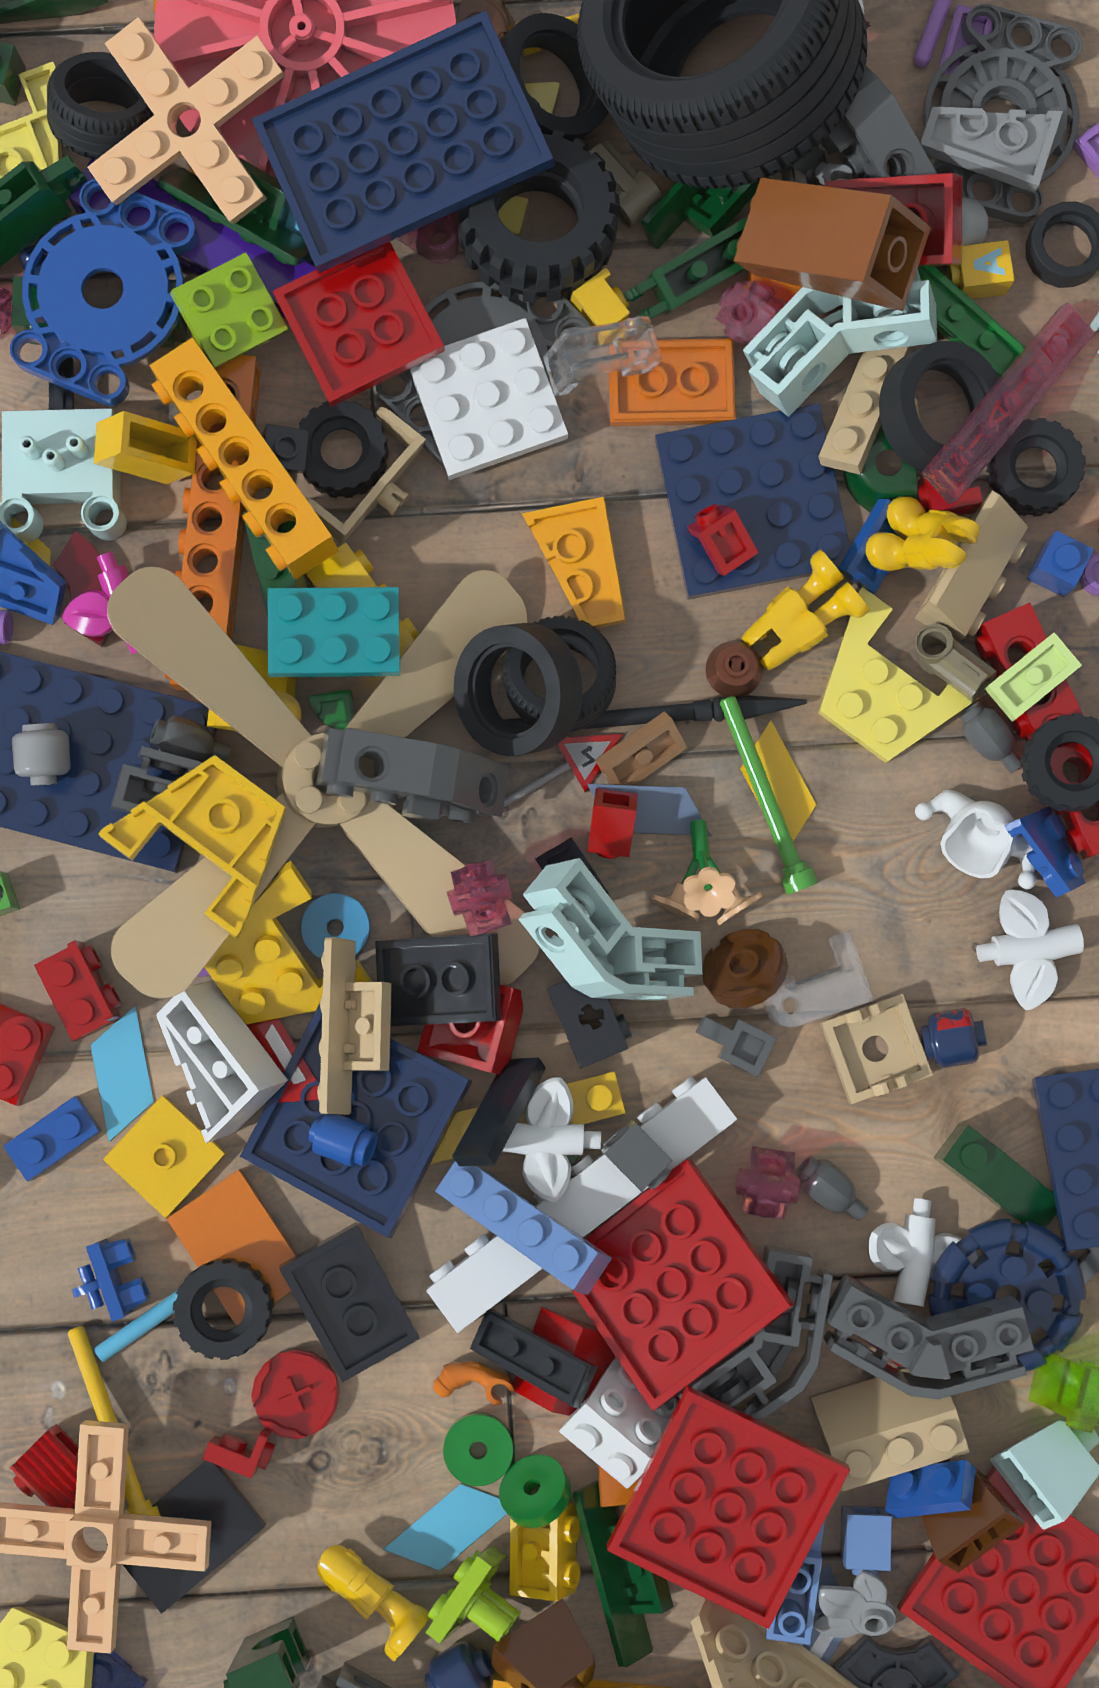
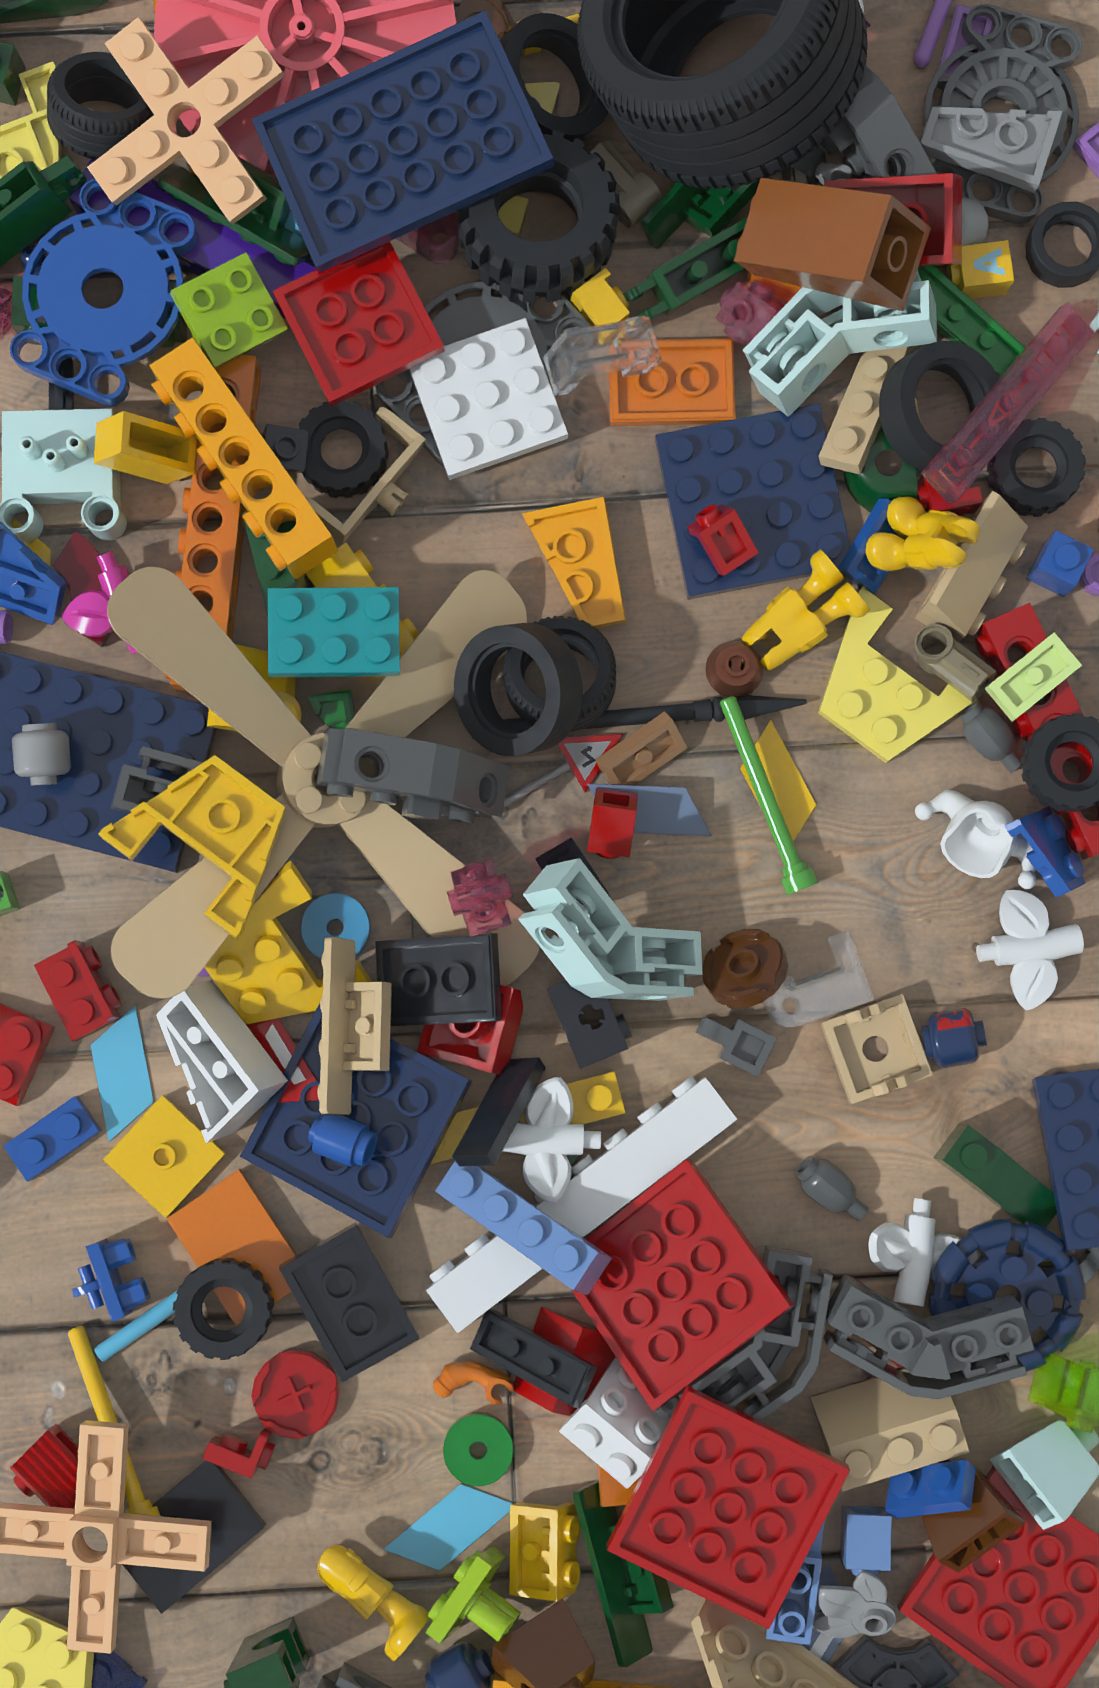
dark grey plant [150,716,231,762] -> none
green piece [499,1454,571,1528] -> none
dark grey brick [601,1119,673,1192] -> none
light nougat plant [651,819,763,925] -> none
clear pink brick [735,1146,800,1220] -> none

